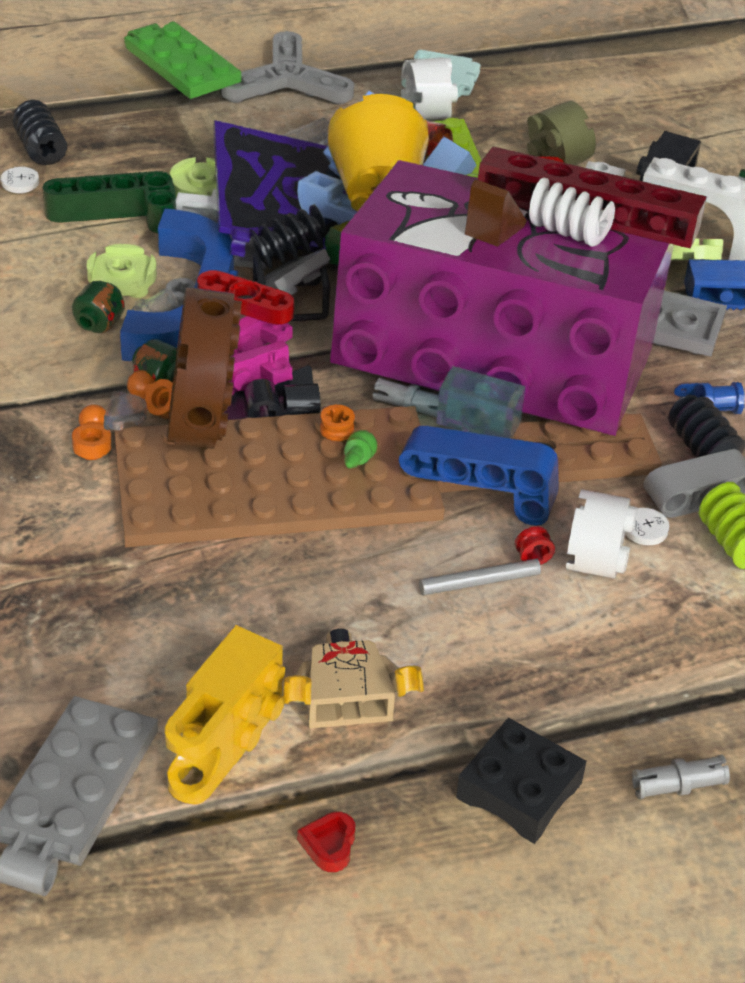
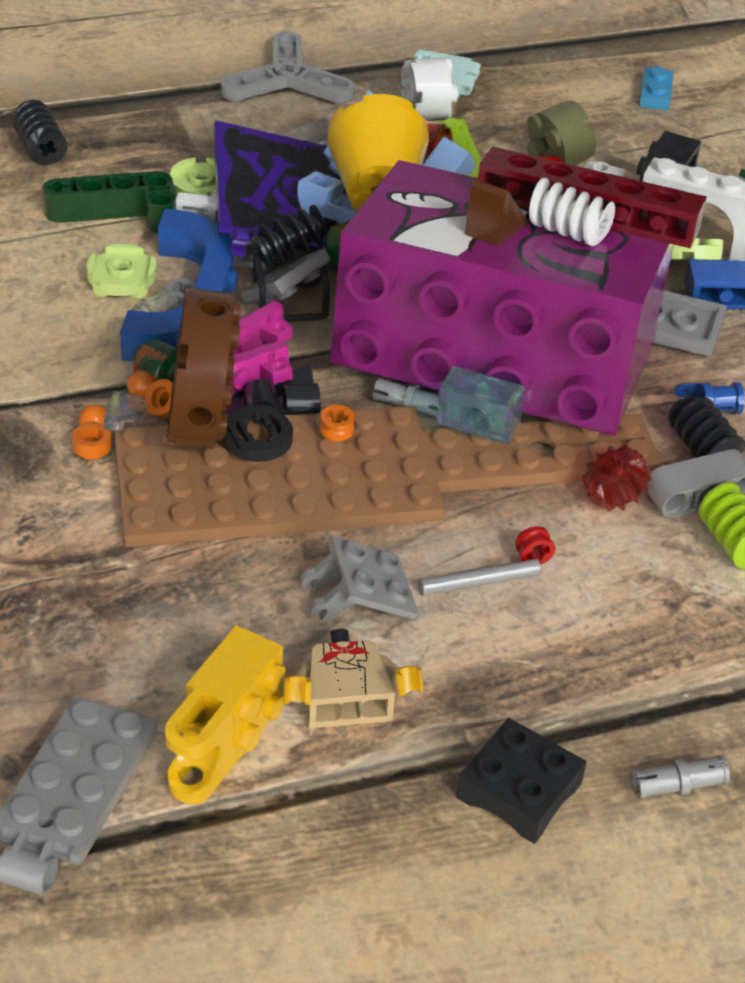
white piece [1,167,39,193] -> none
dark green head [72,281,125,333] -> none
bright green hinge [124,21,241,99] -> none
red beam [197,270,294,325] -> none
red tile [297,812,356,872] -> none
bright green bar [344,430,377,469] -> none
blue beam [399,426,559,526] -> none
white brick [566,489,638,579] -> none
white piece [625,508,669,545] -> none
none -> black piece [223,405,293,462]
none -> light grey plate [300,536,419,621]
none -> clear red gear [582,444,652,512]
none -> dark azure plate [639,67,673,111]

